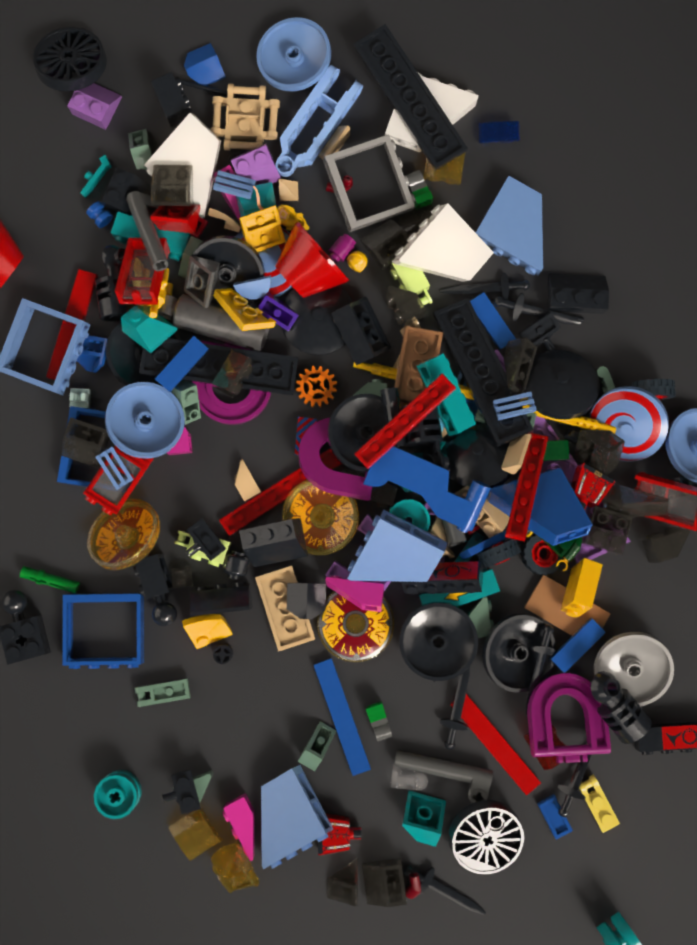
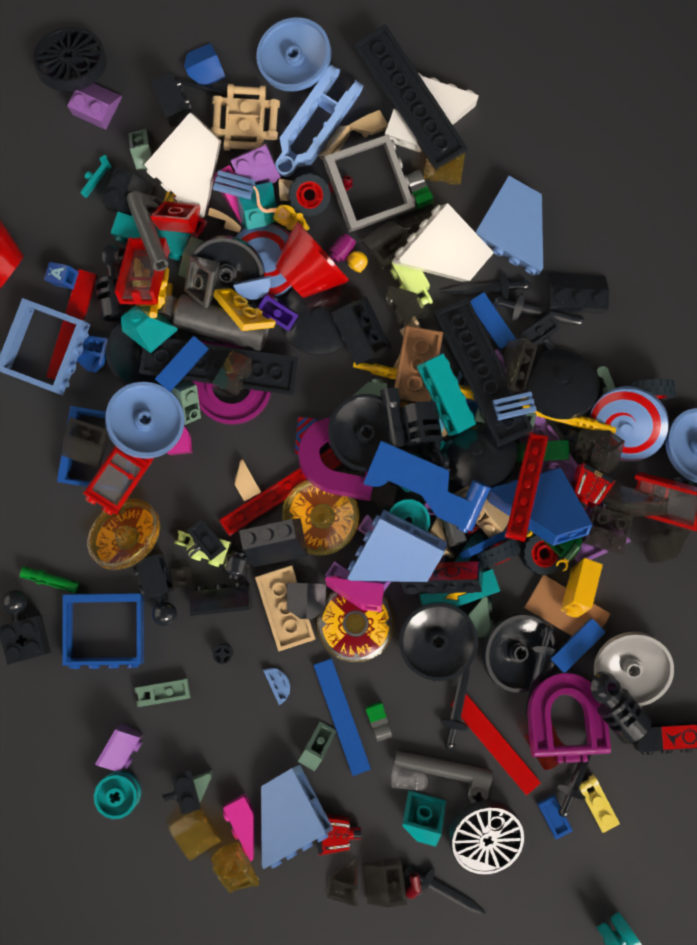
light aqua tile [69,388,91,409] -> none
blue wheel [86,201,113,228] -> none
medium blue tile [96,447,134,490] -> none
clear smoke slope [151,165,194,206] -> none
yellow plate [182,614,233,649] -> none
yellow slope [239,205,286,252] -> none
orange gear [296,366,337,408] -> none
red tile [355,373,456,469] -> none
clear blue slope [479,121,520,144] -> none
tan slope [501,433,531,475] -> none
none -> blue brick [44,262,79,289]
none -> medium lavender slope [95,723,143,772]
none -> medium blue tile [263,668,291,705]
none -> black wheel [289,173,331,216]
none -> tan slope [348,110,388,138]

